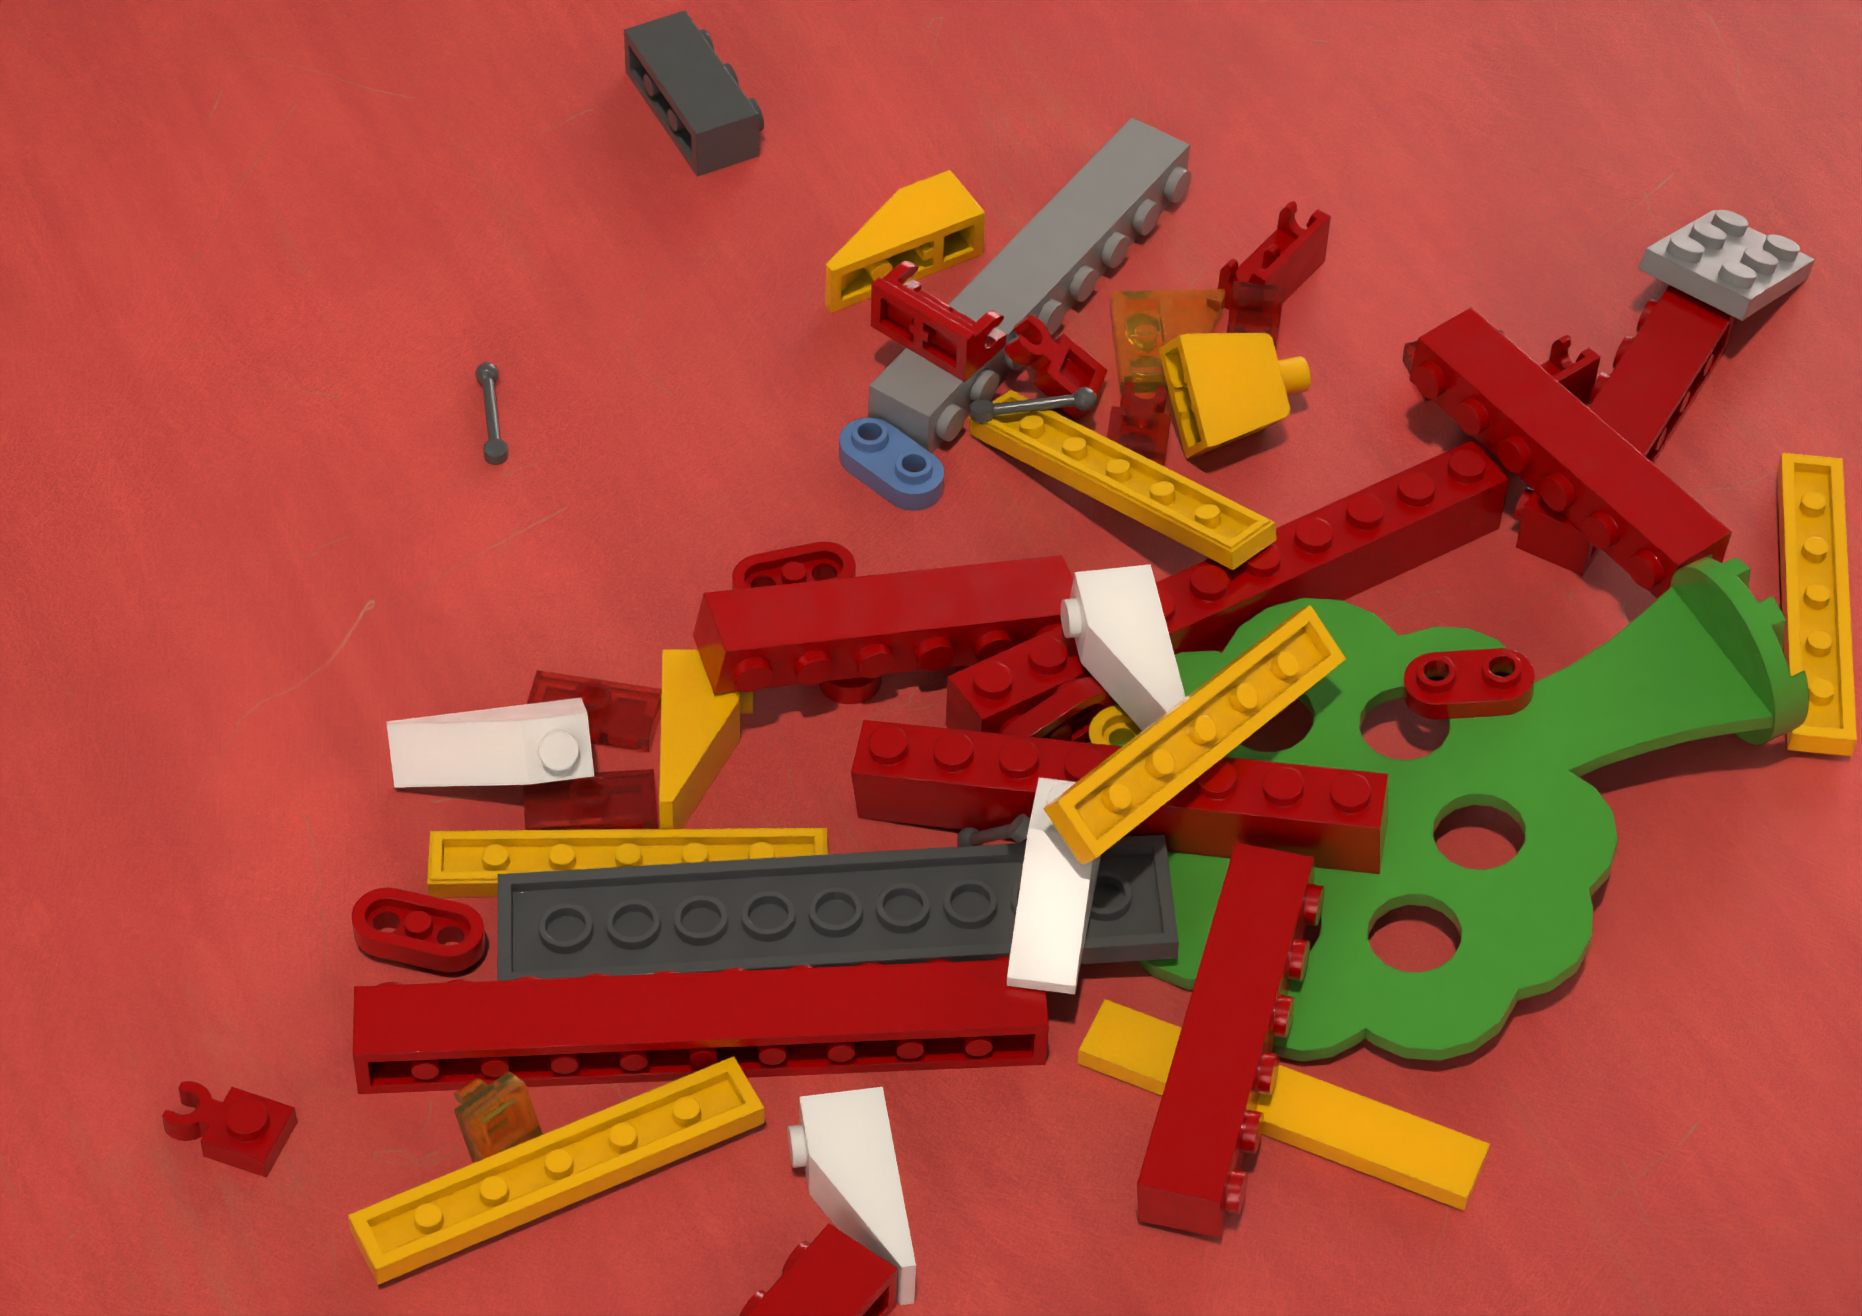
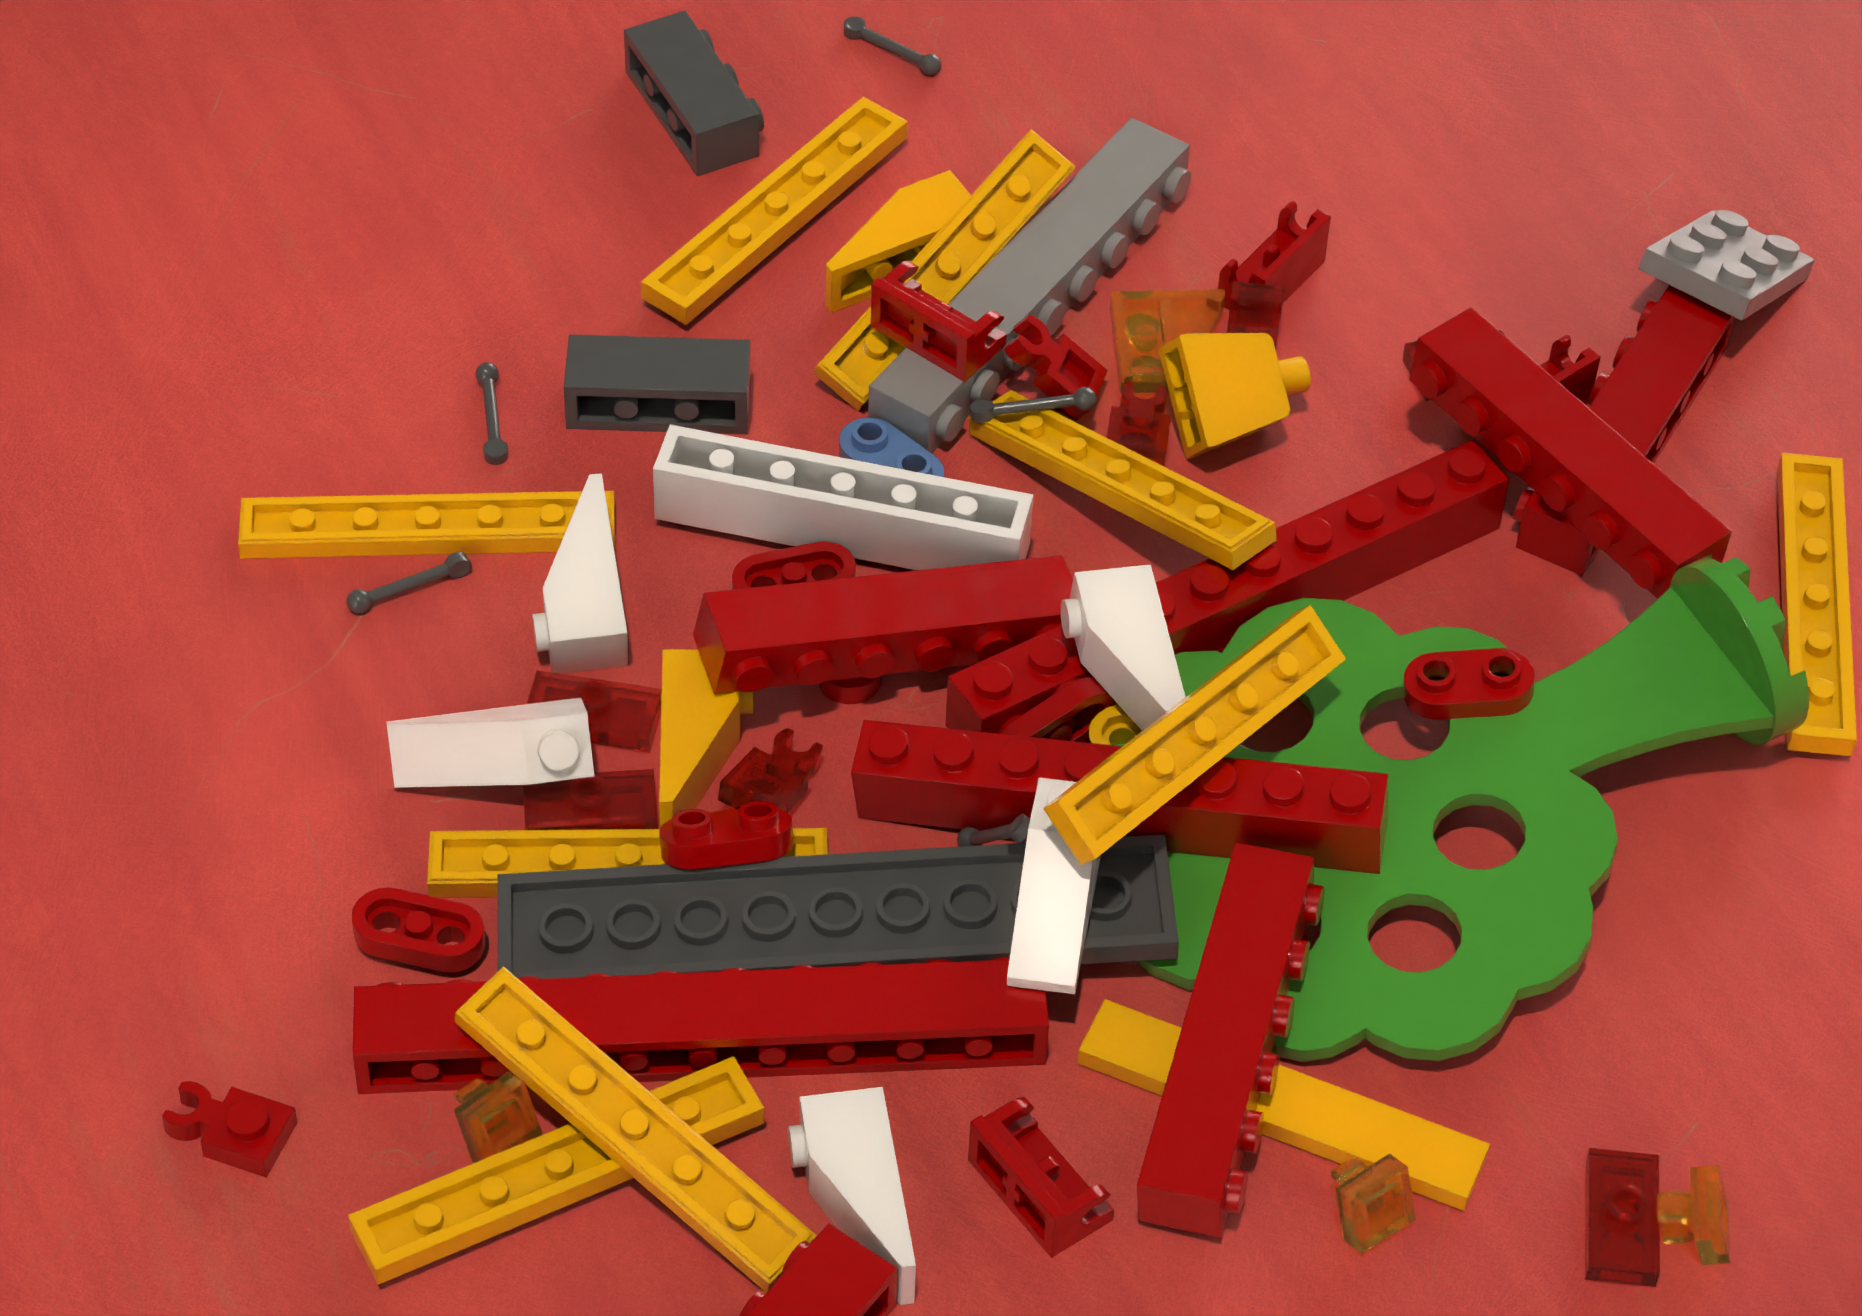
none -> yellow tile [238,491,615,559]
none -> dark grey hinge [346,552,472,613]
none -> yellow tile [455,966,817,1293]
none -> white slope [532,473,628,675]
none -> dark grey brick [564,335,751,434]
none -> yellow plate [641,96,908,325]
none -> white brick [653,424,1033,570]
none -> red plate [659,801,794,870]
none -> clear red plate [718,728,823,813]
none -> yellow tile [813,129,1076,411]
none -> dark grey hinge [844,17,942,76]
none -> red hinge [968,1097,1114,1258]
none -> clear yellow tile [1331,1154,1416,1254]
none -> clear red plate [1585,1148,1660,1287]
none -> clear yellow tile [1657,1165,1730,1265]

